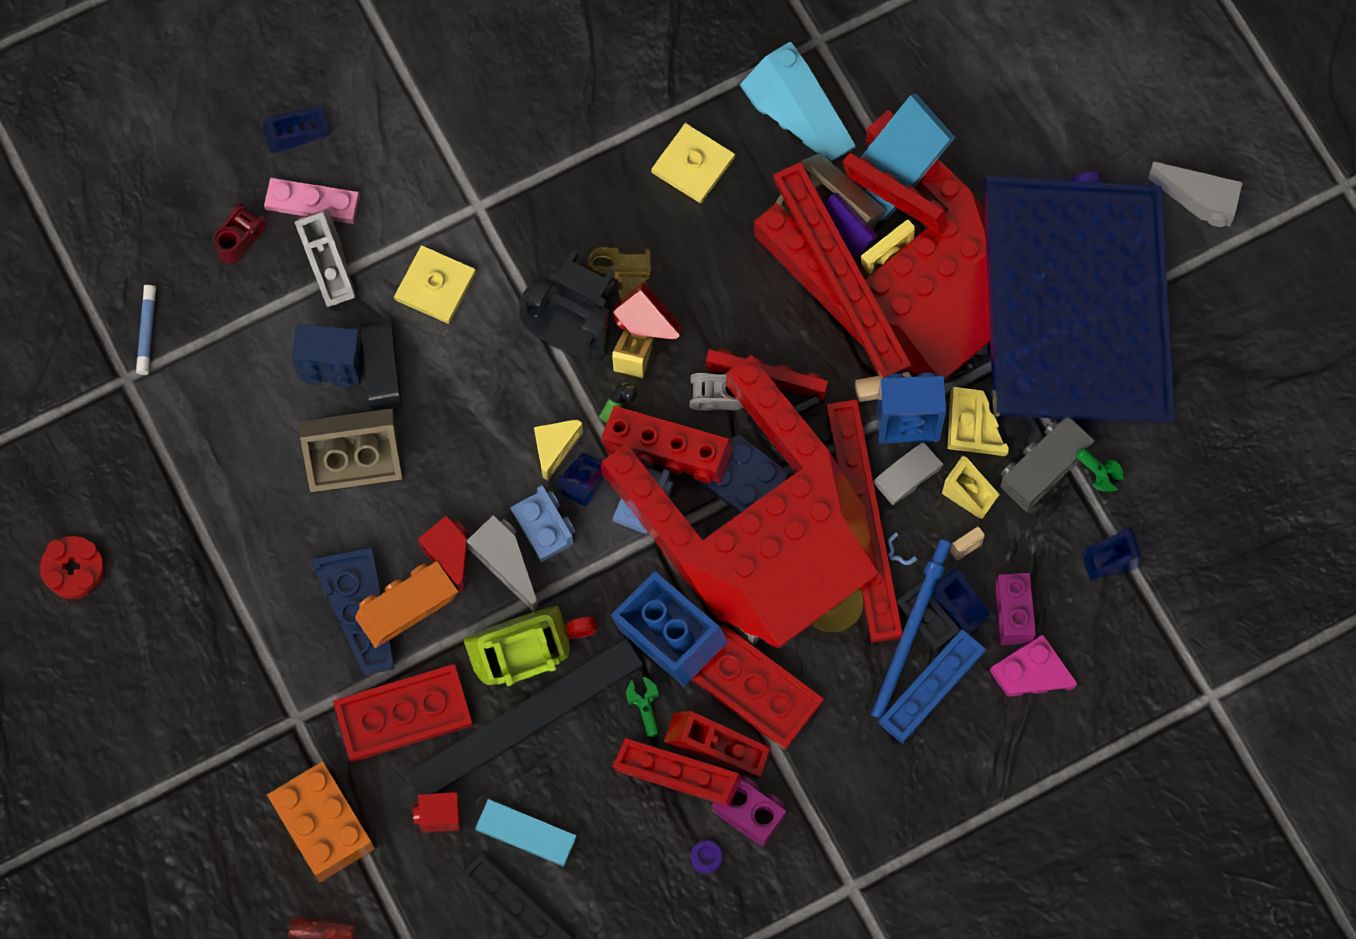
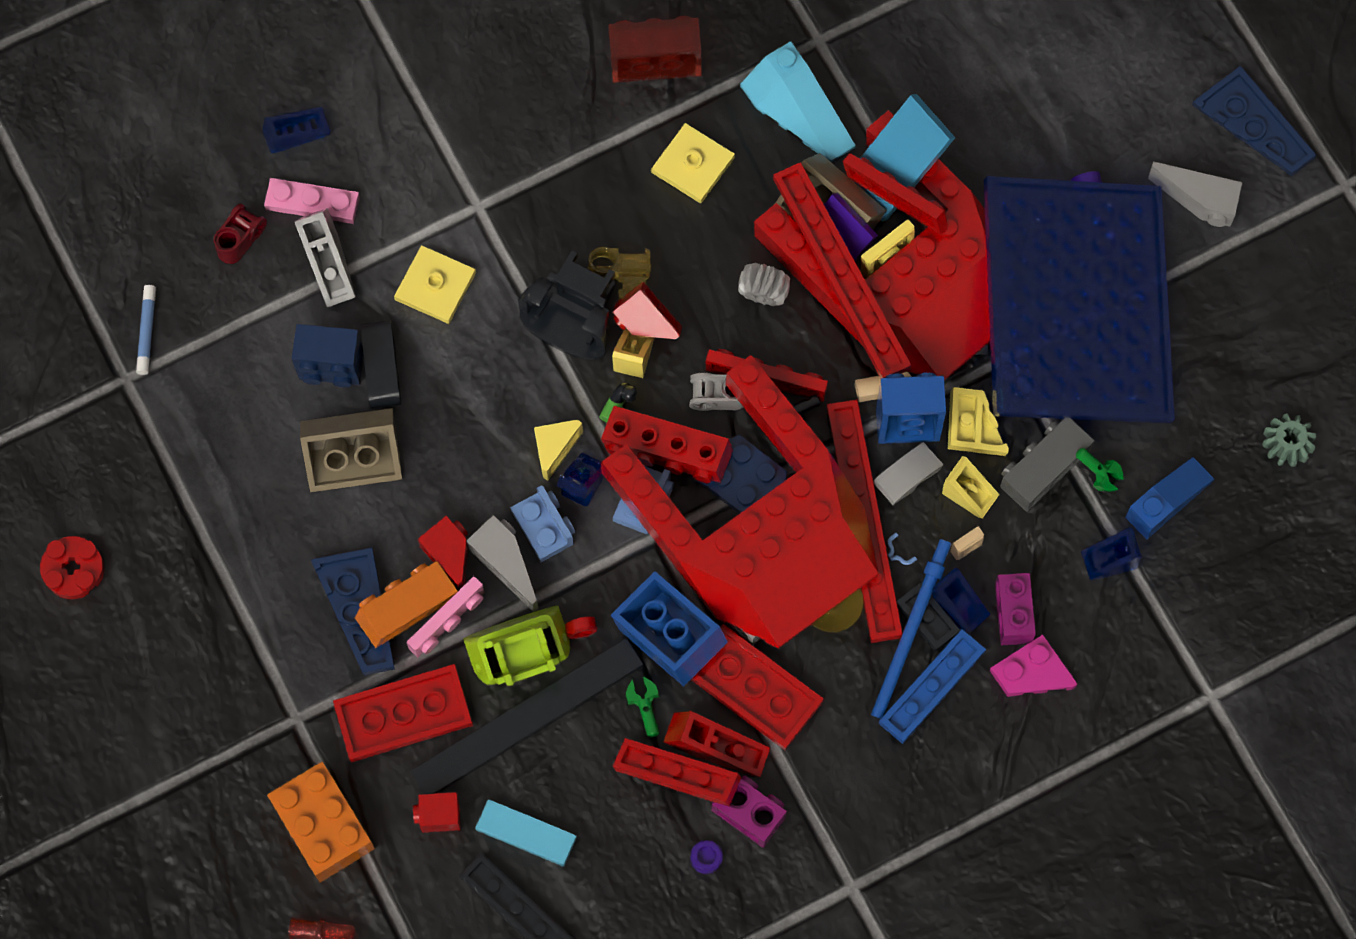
none -> bright pink plate [407,577,484,658]
none -> clear red brick [608,16,701,83]
none -> light grey gear [738,263,790,306]
none -> blue slope [1125,457,1214,539]
none -> dark blue wing [1193,66,1316,176]
none -> sand green gear [1262,413,1316,467]

